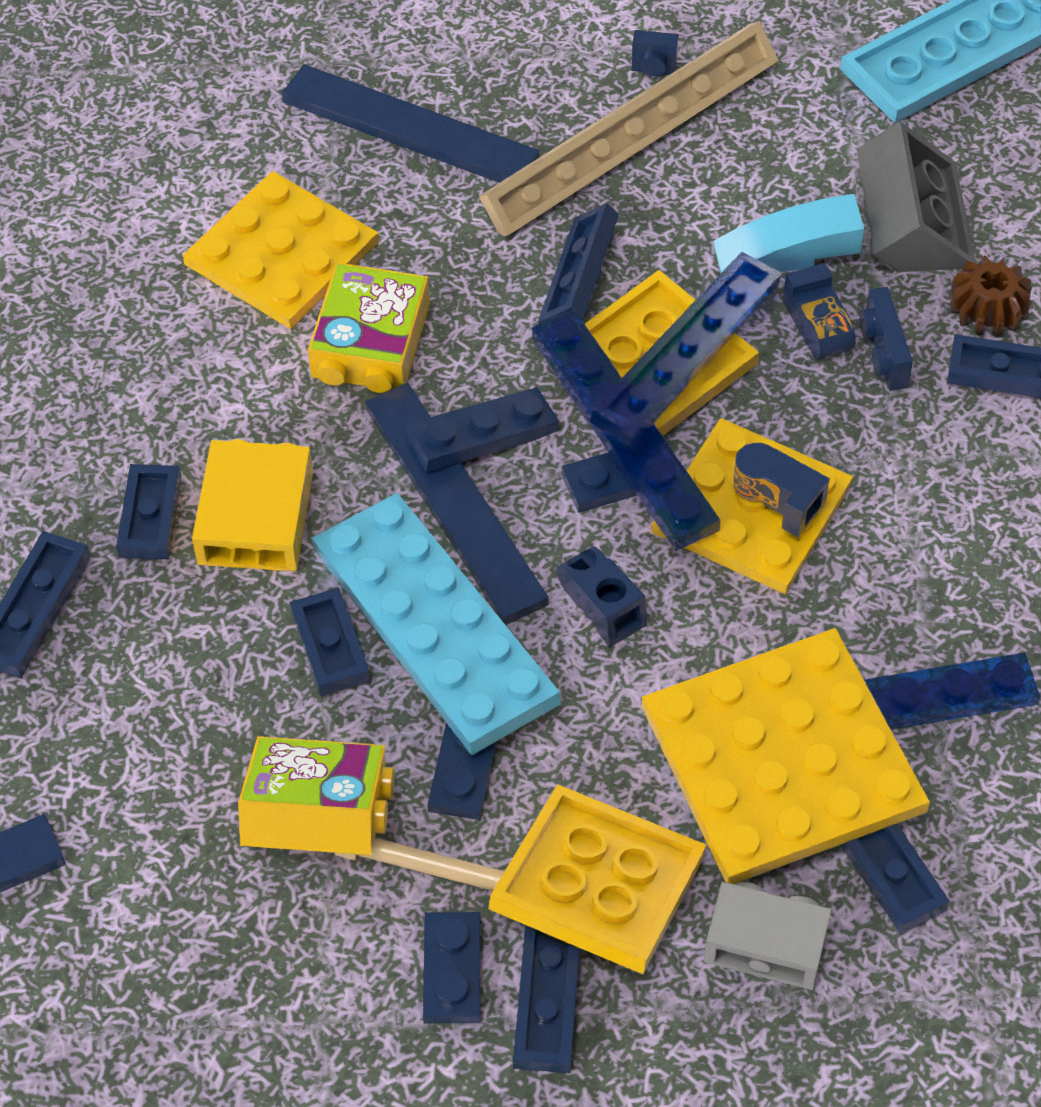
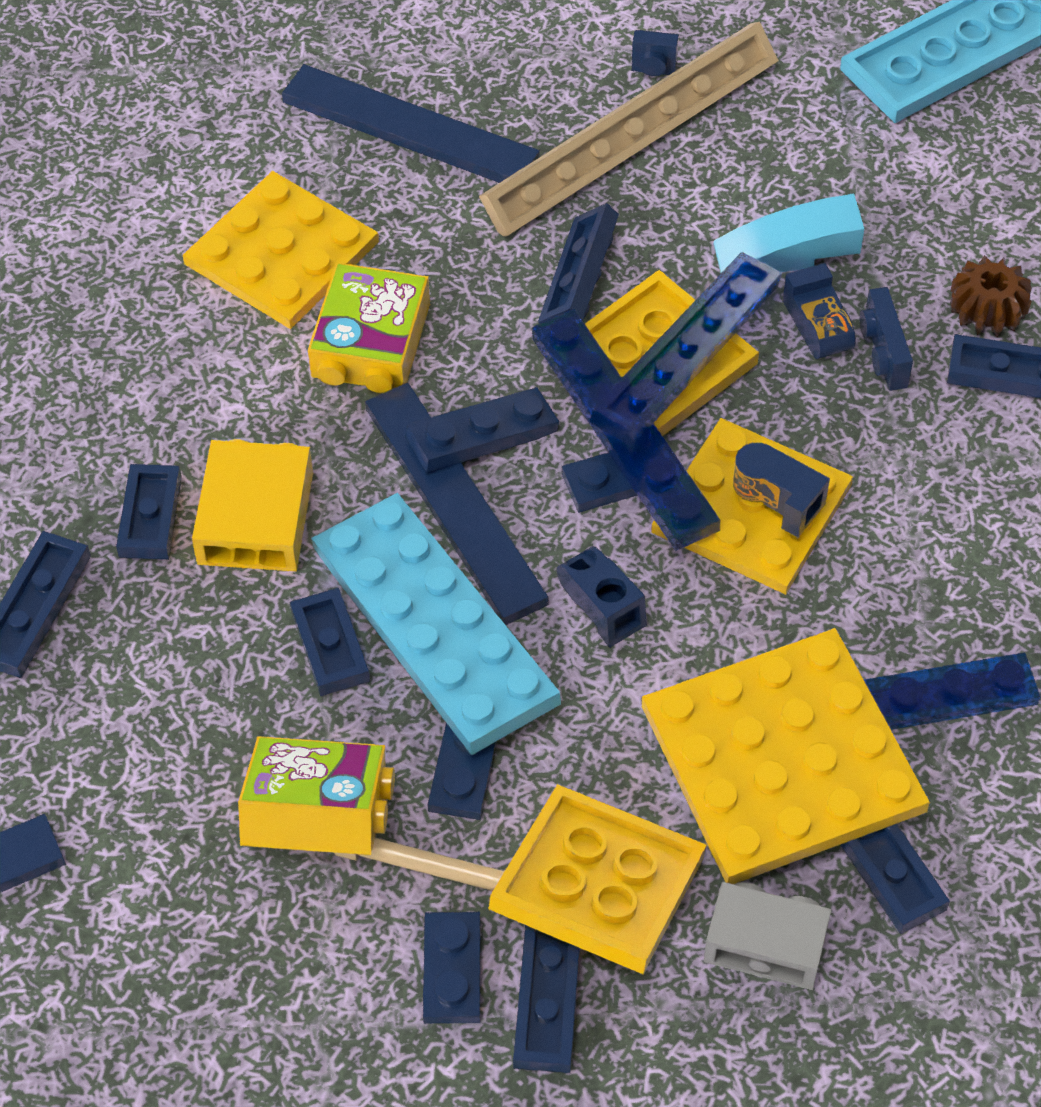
dark grey slope [857,121,976,272] -> none

